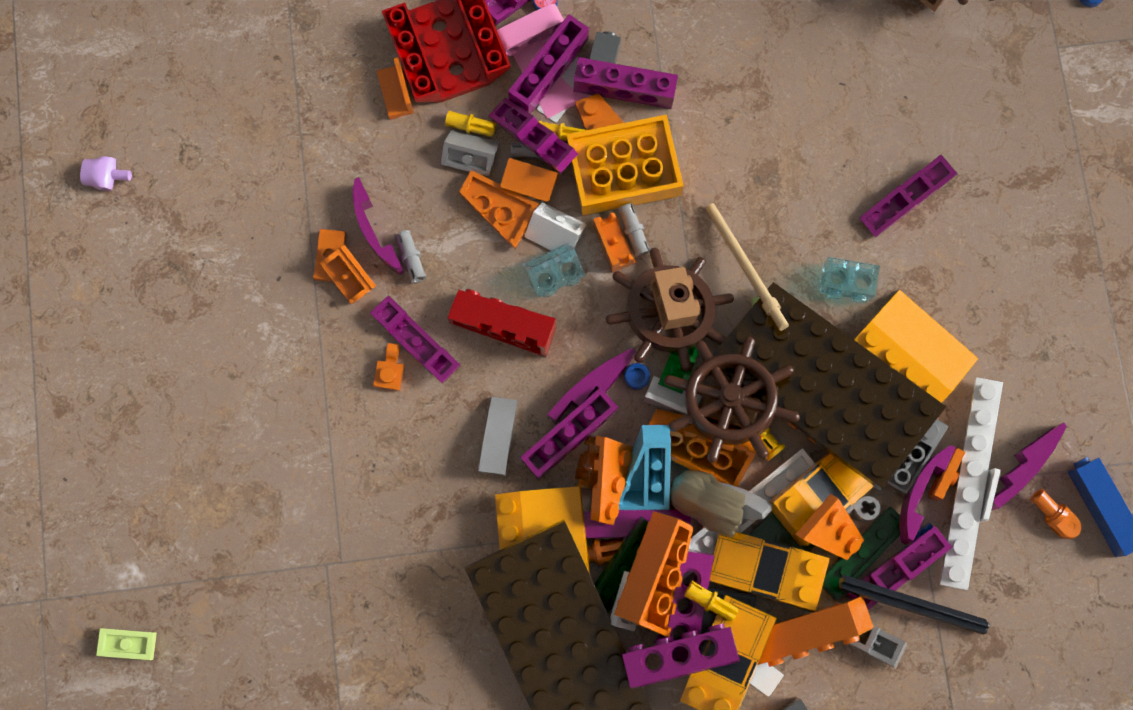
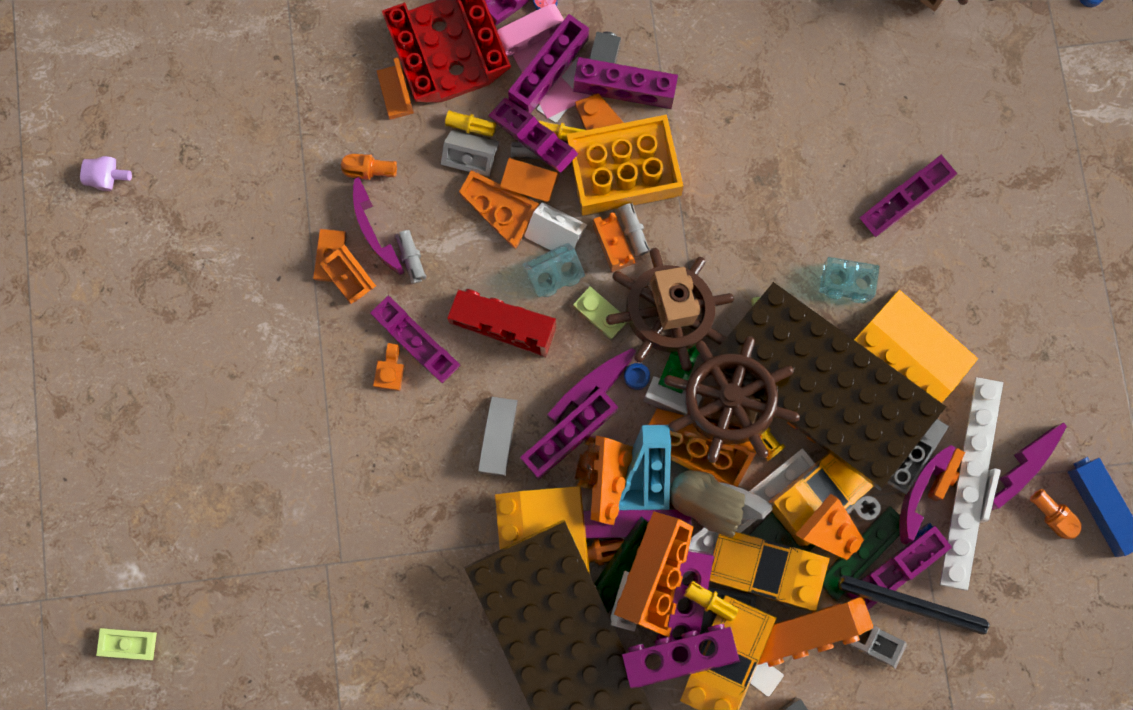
tan bar [706,203,789,331] -> none
none -> orange arm [341,154,397,180]
none -> yellowish green plate [573,287,628,340]

